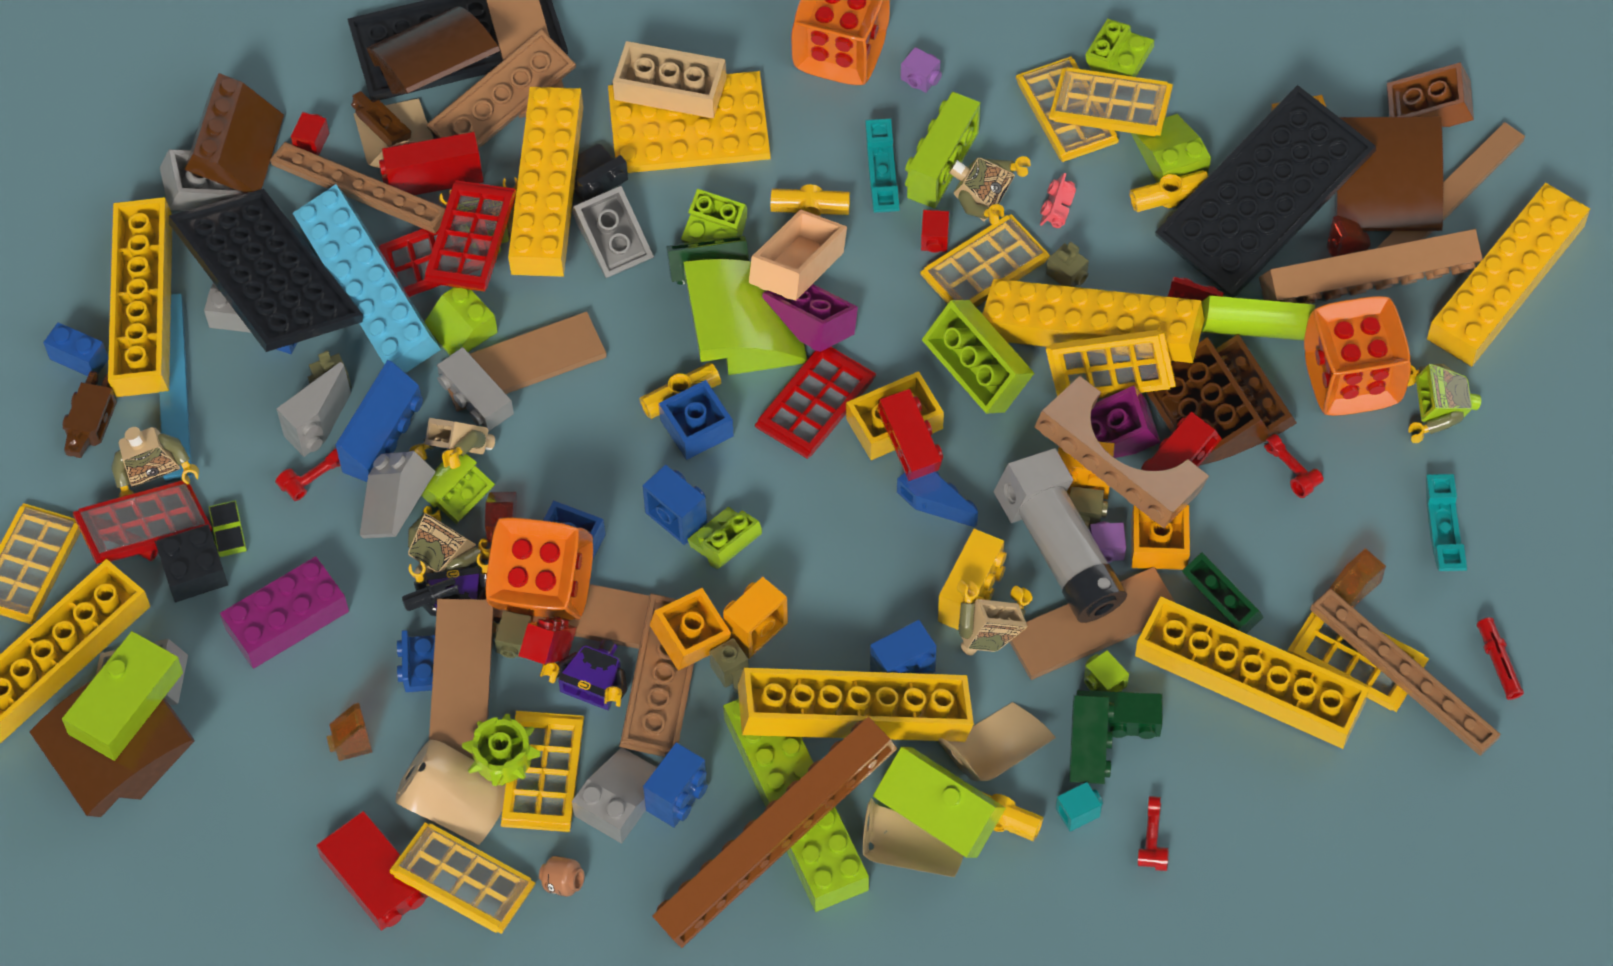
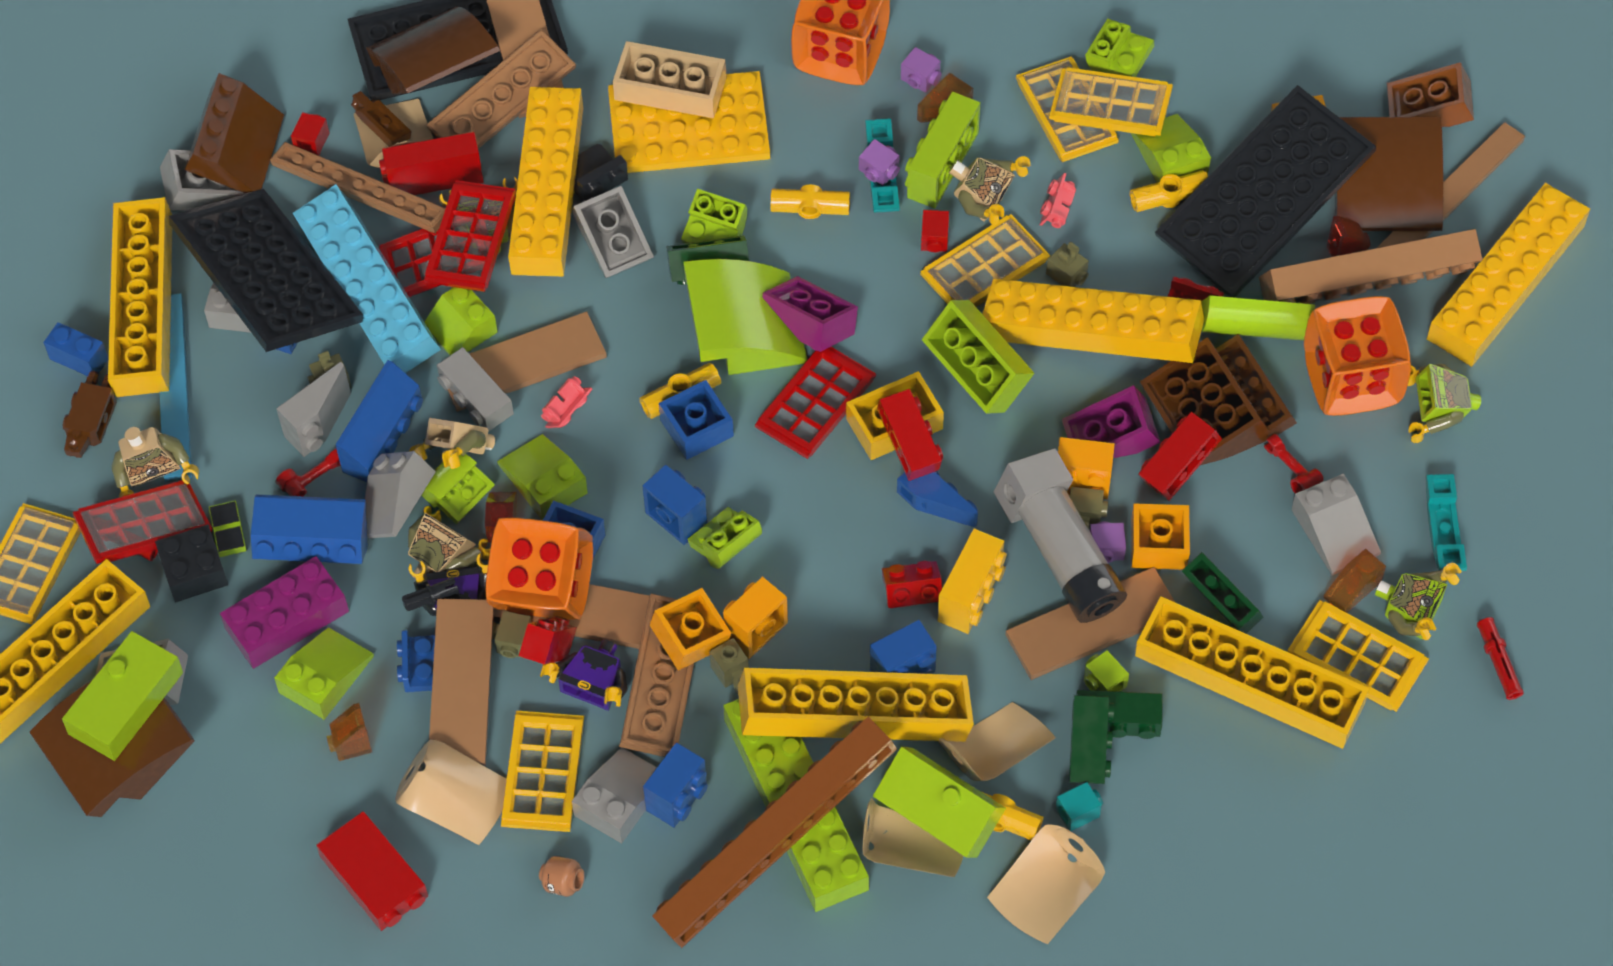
clear piece [390,822,536,934] -> none
lime brick [462,714,541,786] -> none
light nougat piece [749,210,847,300] -> none
torso [957,580,1032,656] -> none
medium nougat arch [1035,376,1209,528] -> none
yellow piece [1046,330,1176,398] -> none
red brick [1138,796,1169,871] -> none
medium nougat tile [1310,588,1501,756] -> none
none -> blue slope [251,494,368,564]
none -> lime slope [274,627,374,720]
none -> lime slope [497,434,588,521]
none -> coral hinge [541,376,592,428]
none -> medium lavender brick [859,139,900,186]
none -> red bracket [882,561,942,608]
none -> clear orange slope [917,73,974,123]
none -> tan piece [987,824,1105,944]
none -> light grey slope [1292,473,1381,575]
none -> torso [1375,563,1462,640]

